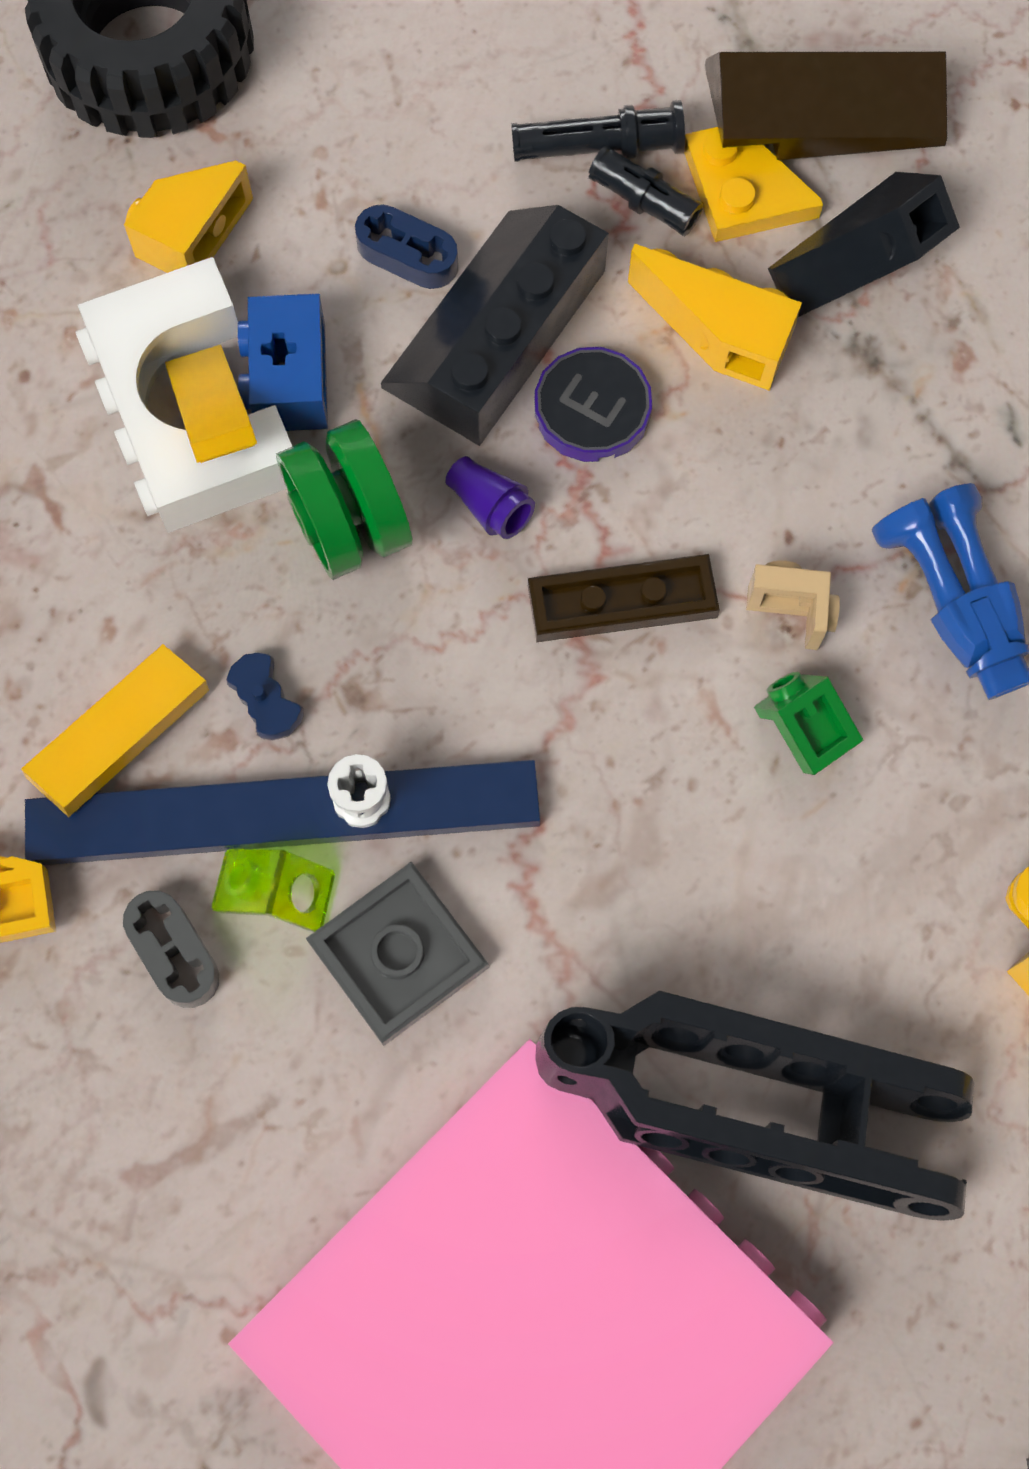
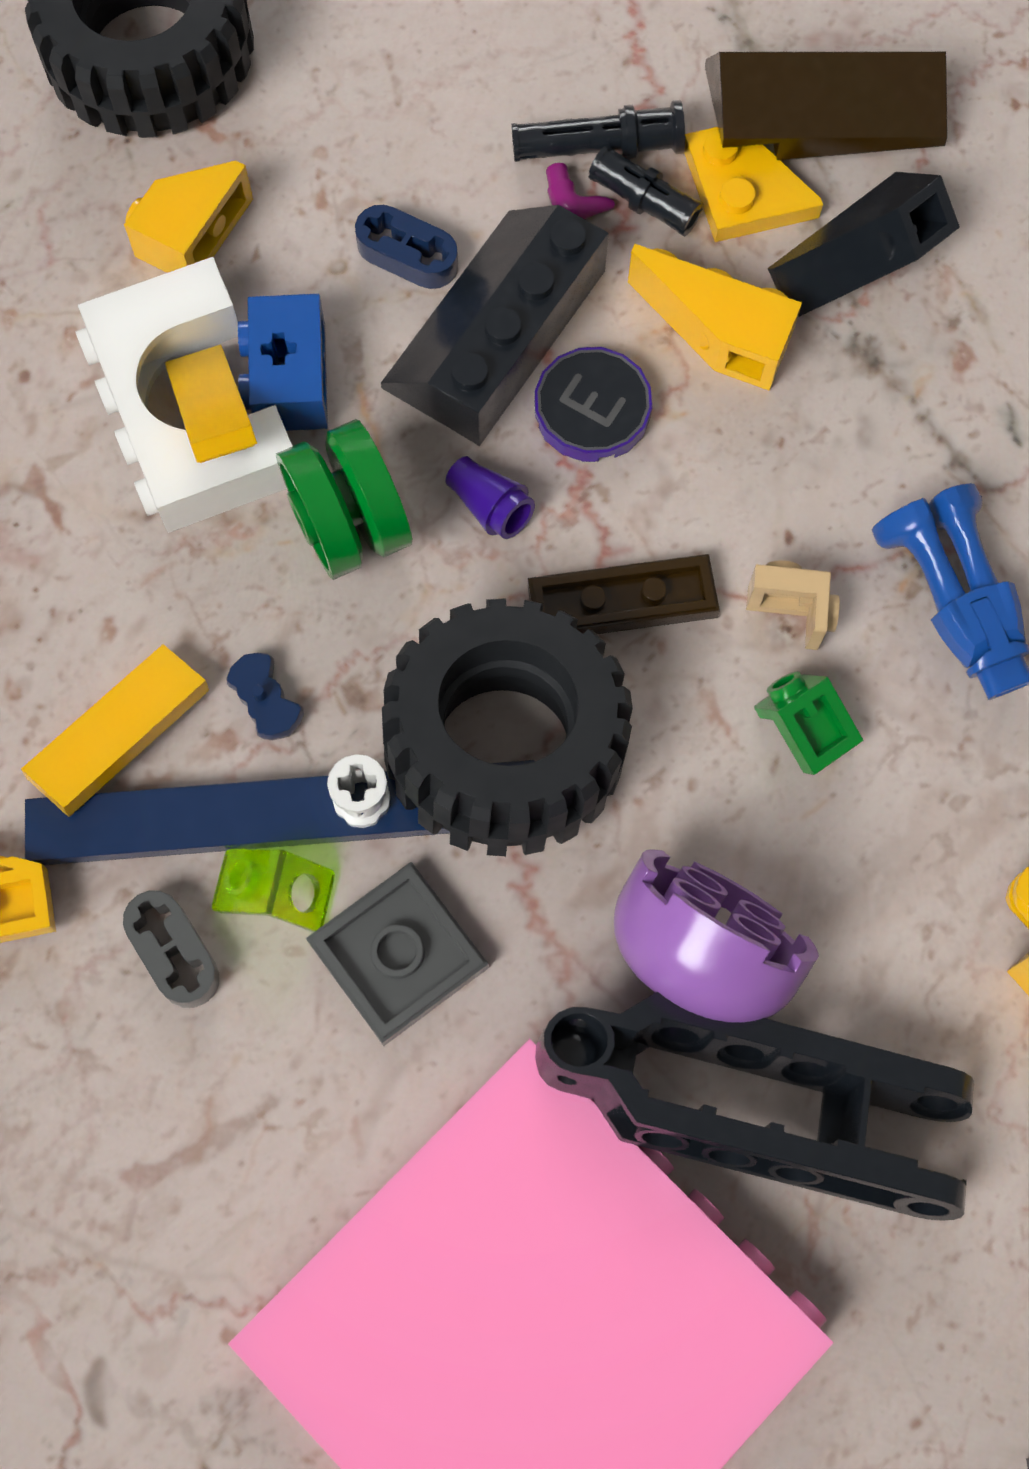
none -> black tyre [382,598,633,857]
none -> magenta animal [546,163,615,219]
none -> medium lavender cylinder [614,849,819,1022]

